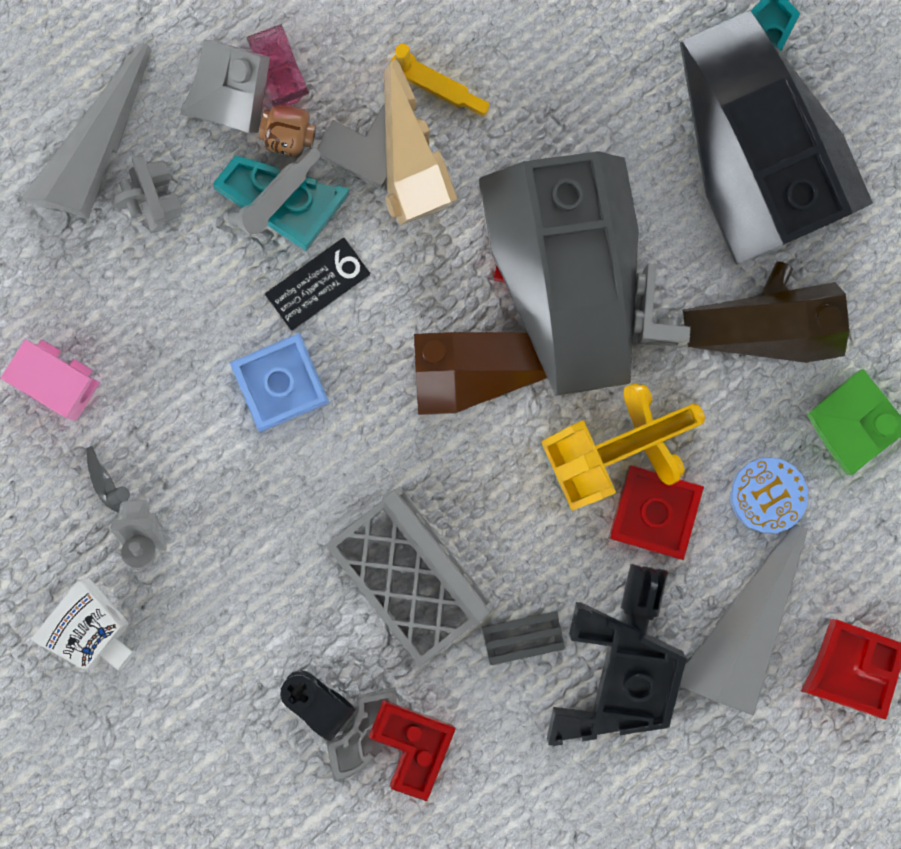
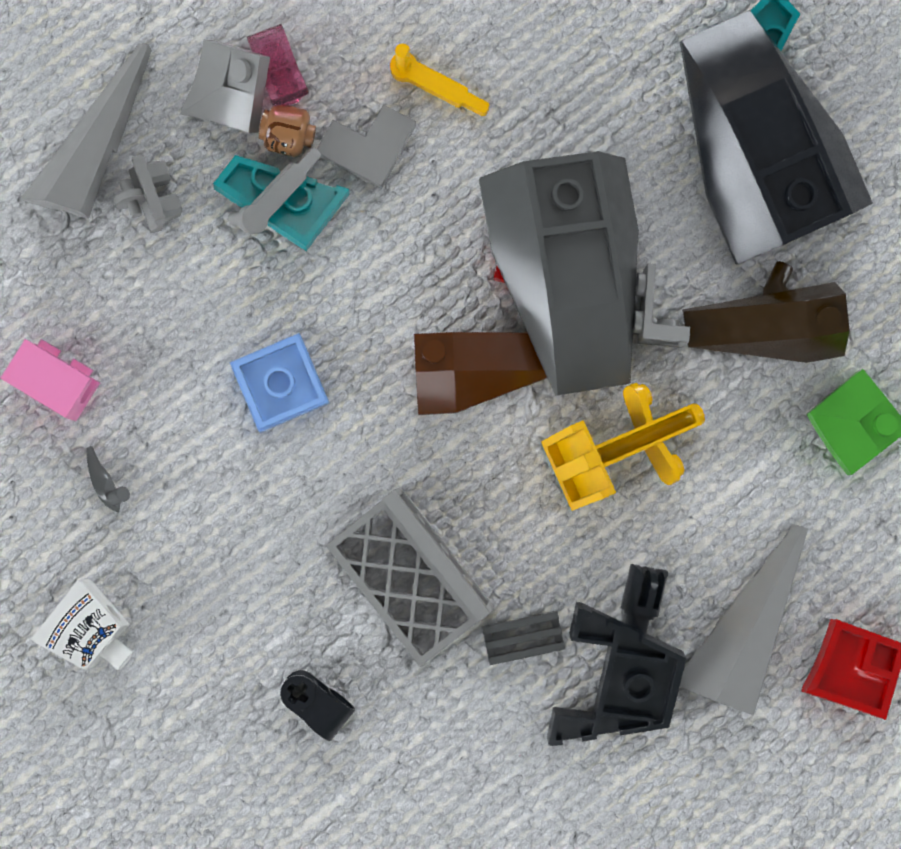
light grey hips [111,500,167,570] -> none
black sticker [265,238,370,330] -> none
light grey tile [326,687,397,782] -> none
red tile [369,700,456,802] -> none
tan wedge [384,59,458,225] -> none
red tile [608,465,704,560] -> none
light blue tile [730,458,808,533] -> none

